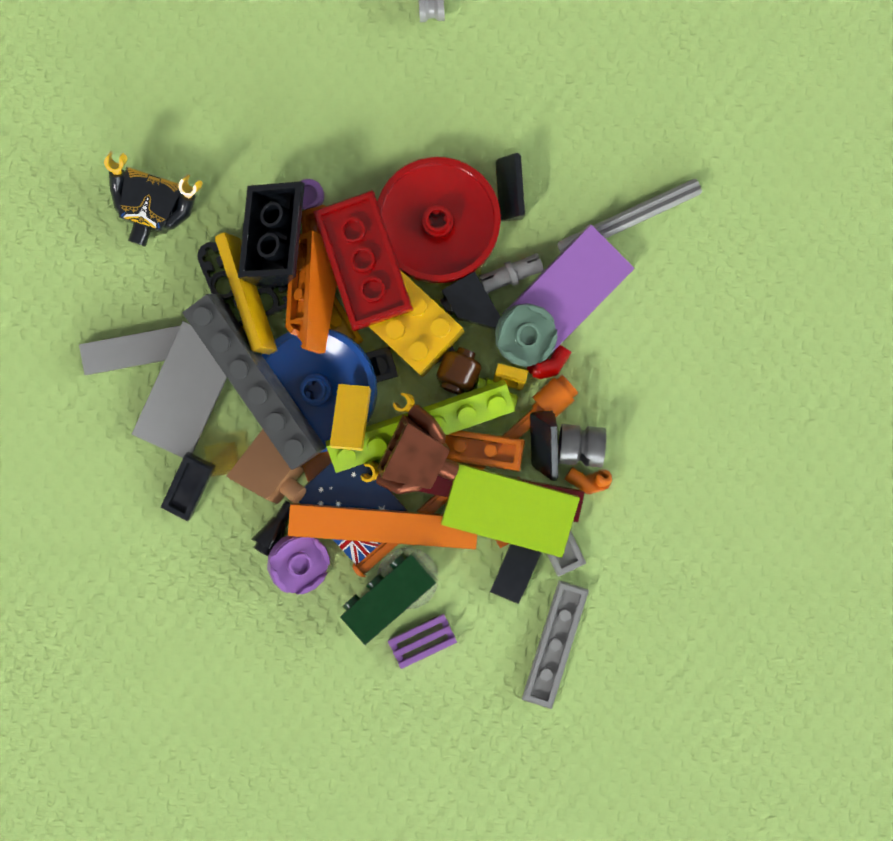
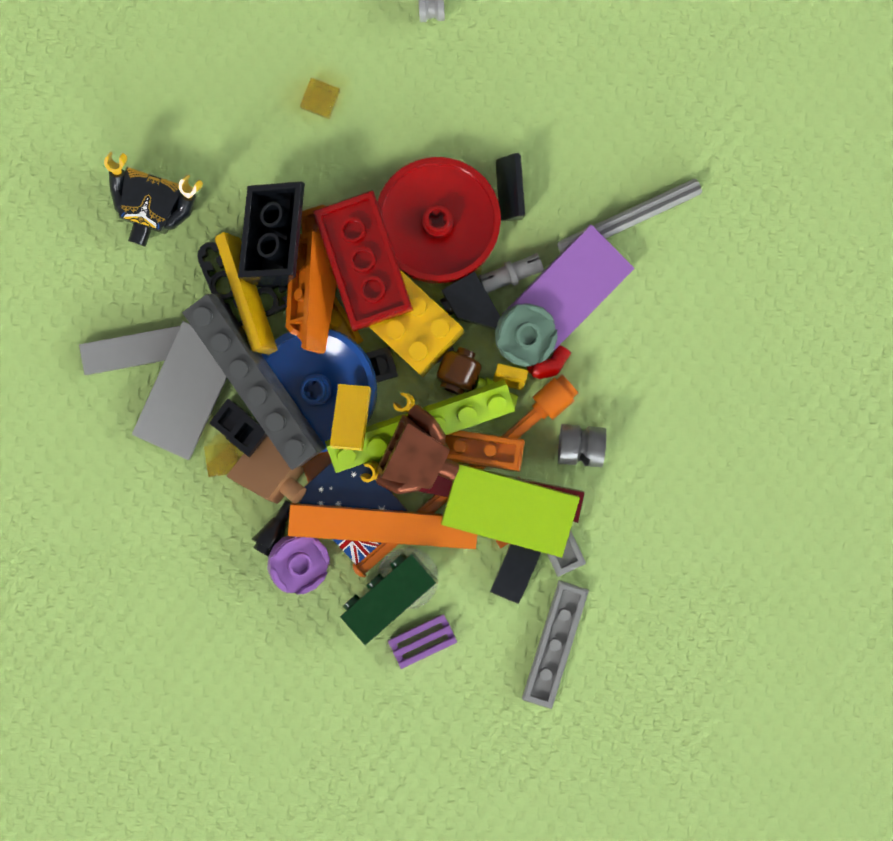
black tile [160,452,216,521] -> none
medium lavender tile [299,179,324,210] -> none
black slope [530,411,558,481] -> none
orange arm [564,467,612,494] -> none
none -> black slope [210,399,267,457]
none -> clear yellow tile [300,78,341,120]

